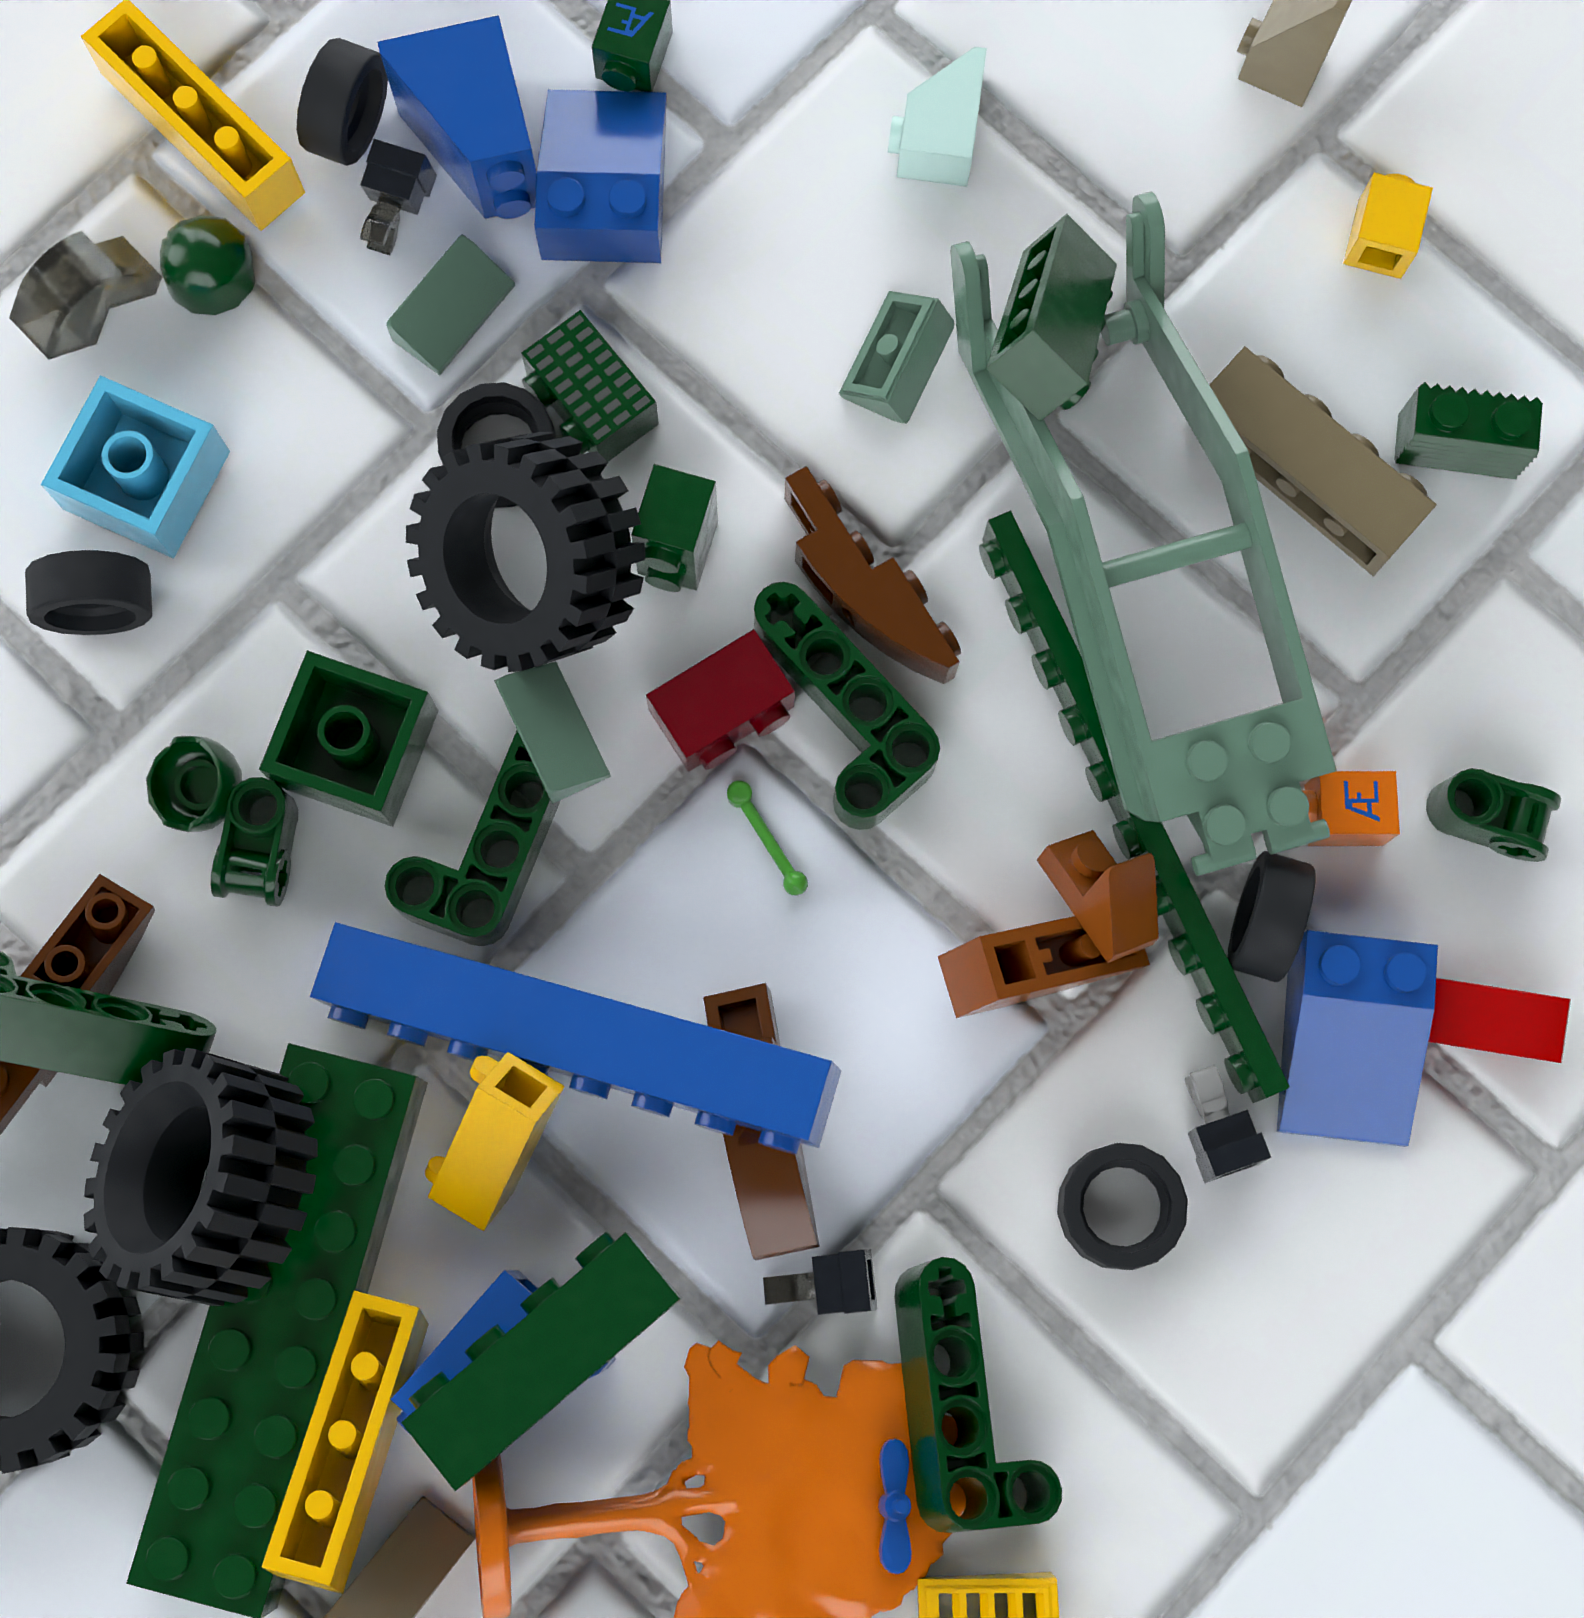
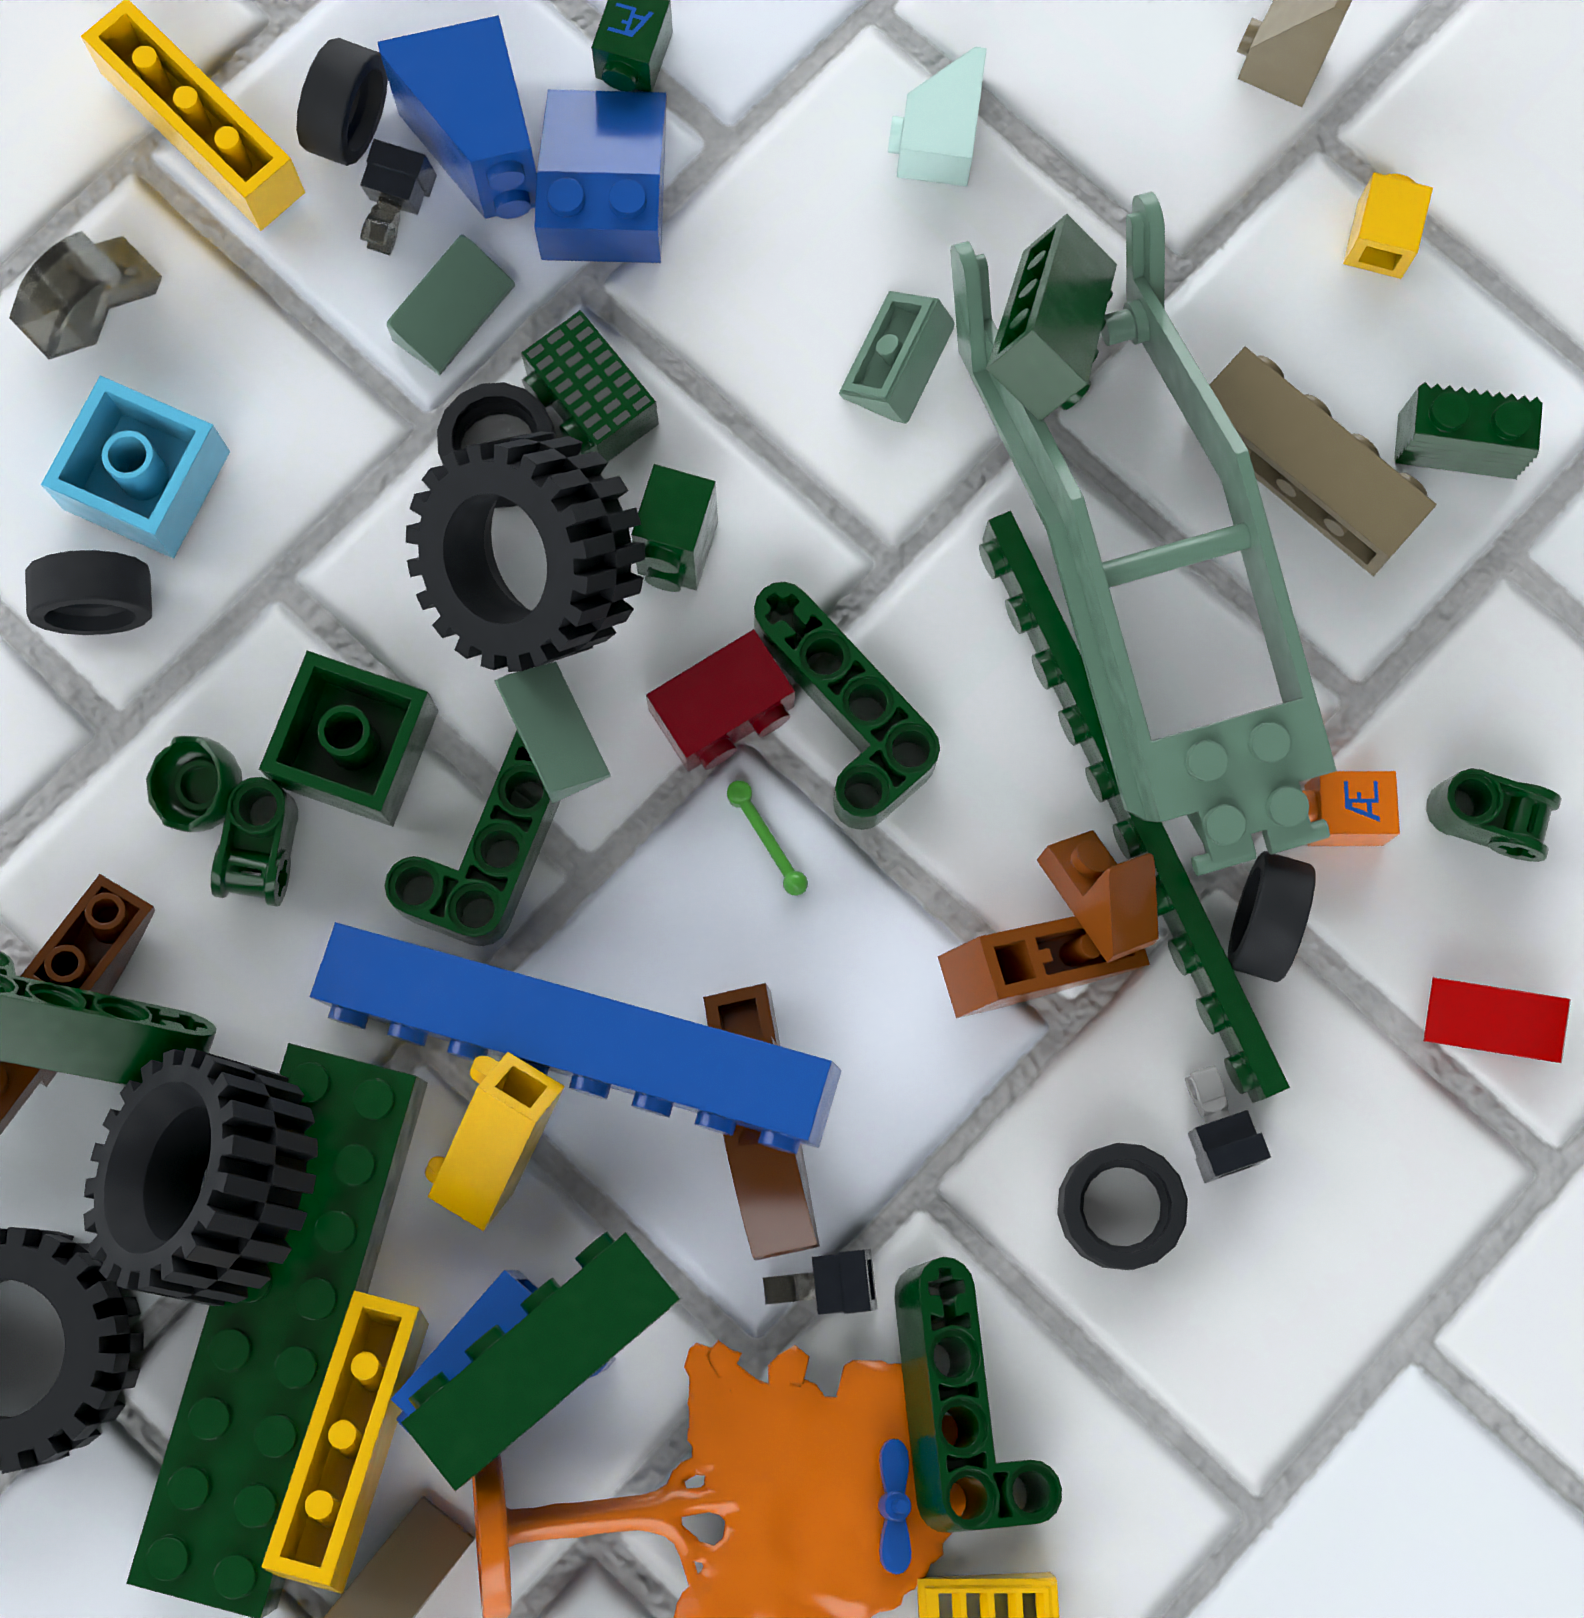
dark green hair [160,215,256,315] -> none
reddish brown slope [784,466,961,684] -> none
slope [1277,930,1438,1147] -> none

